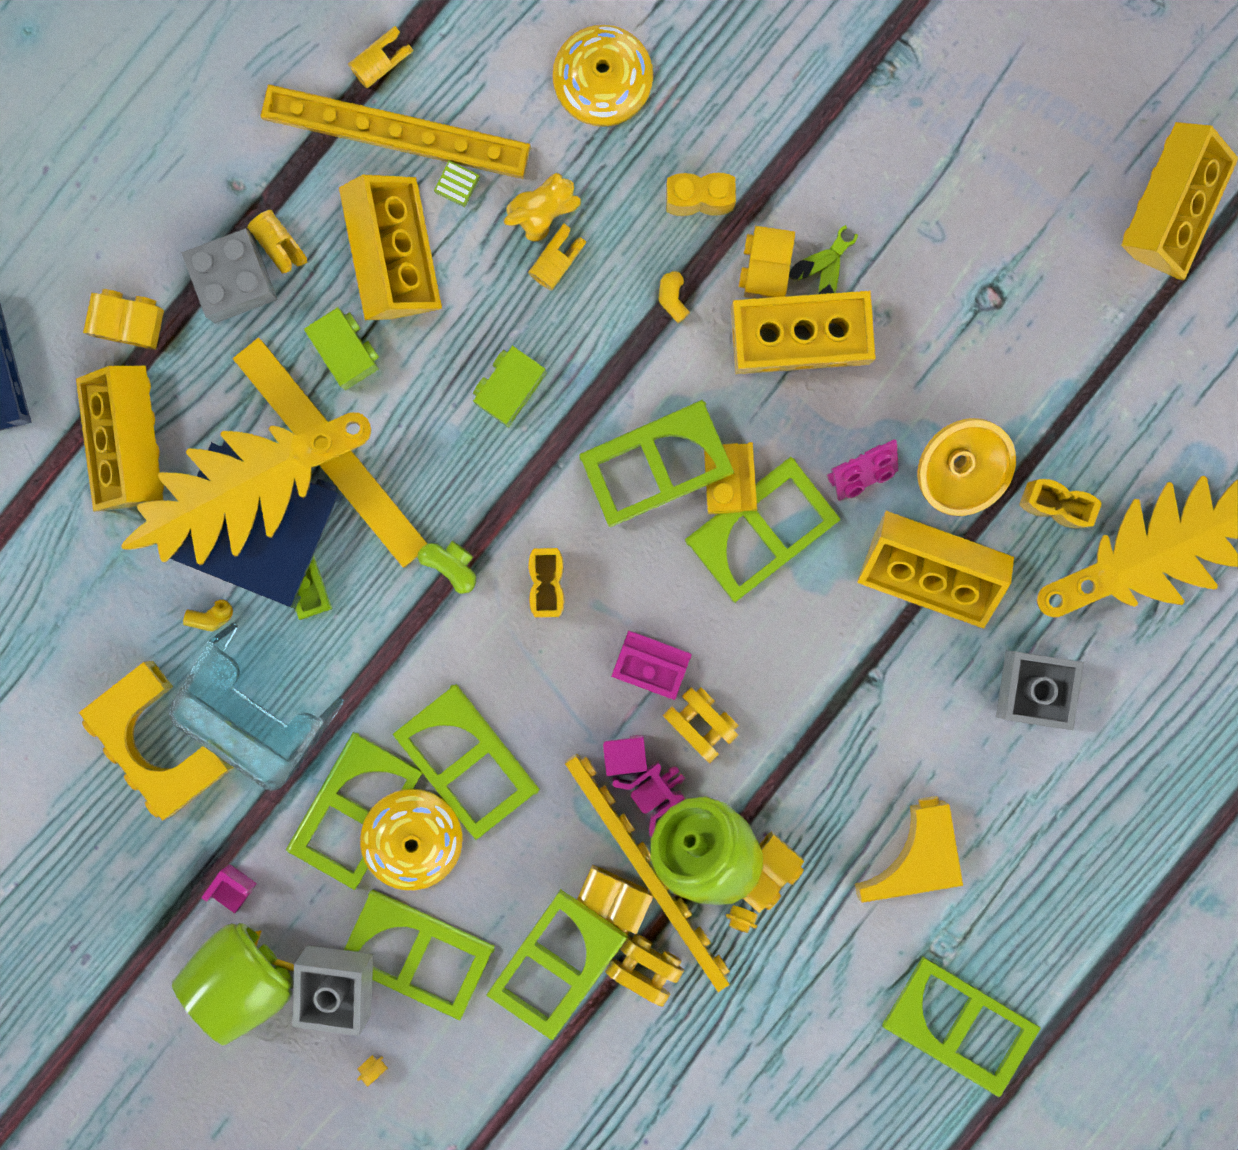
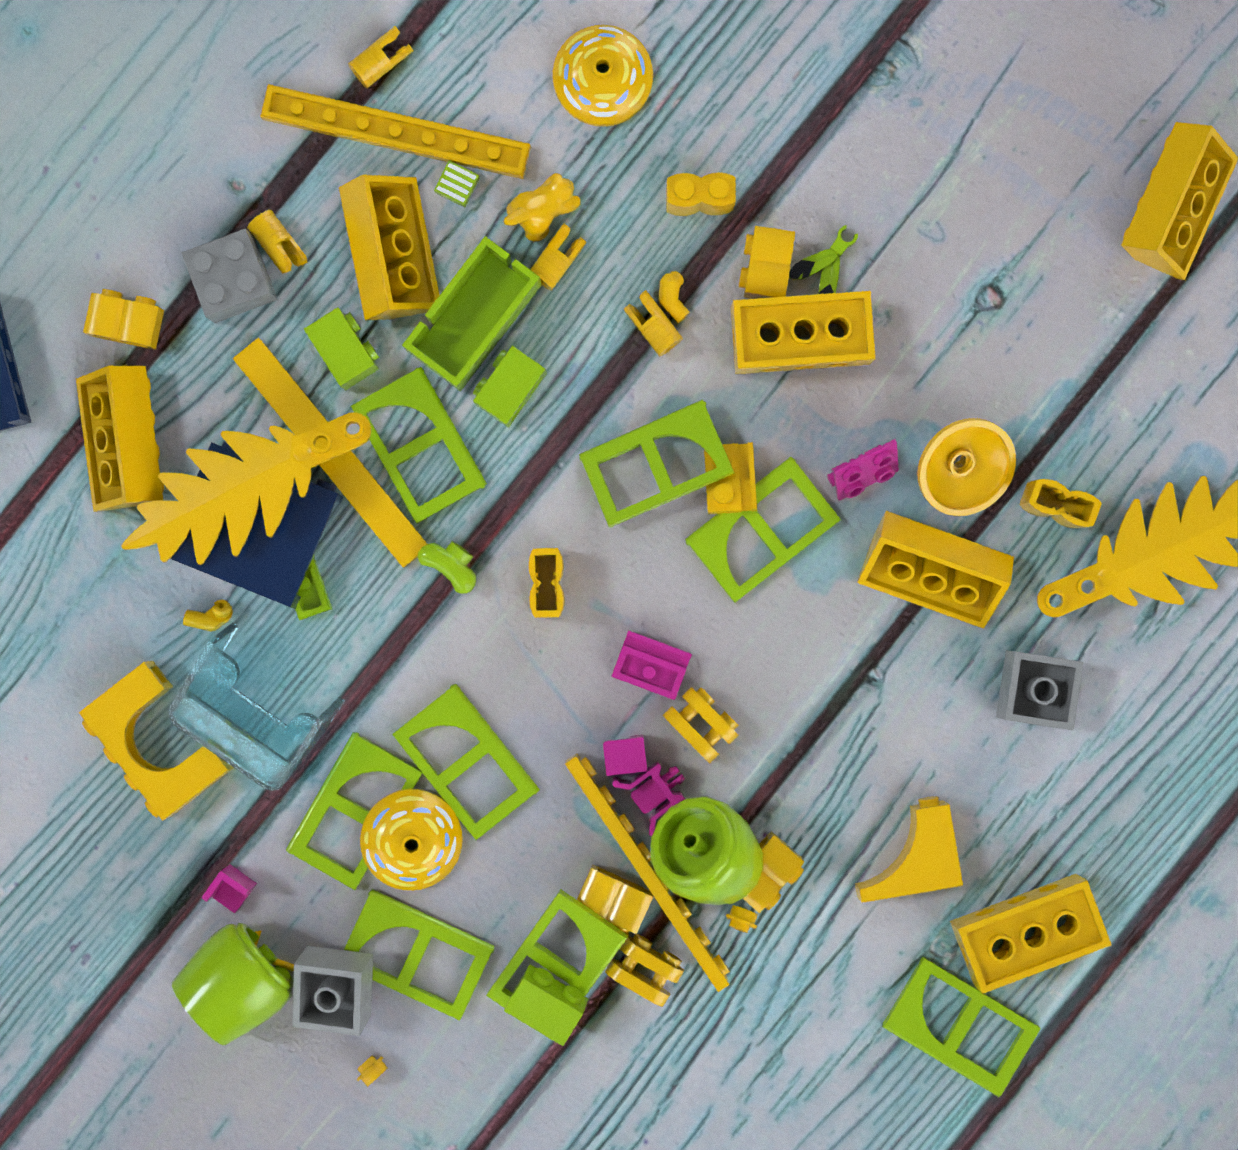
none -> lime window [351,367,487,524]
none -> lime piece [402,236,542,392]
none -> lime brick [504,964,588,1046]
none -> yellow hinge [624,290,683,357]
none -> yellow brick [950,874,1112,994]

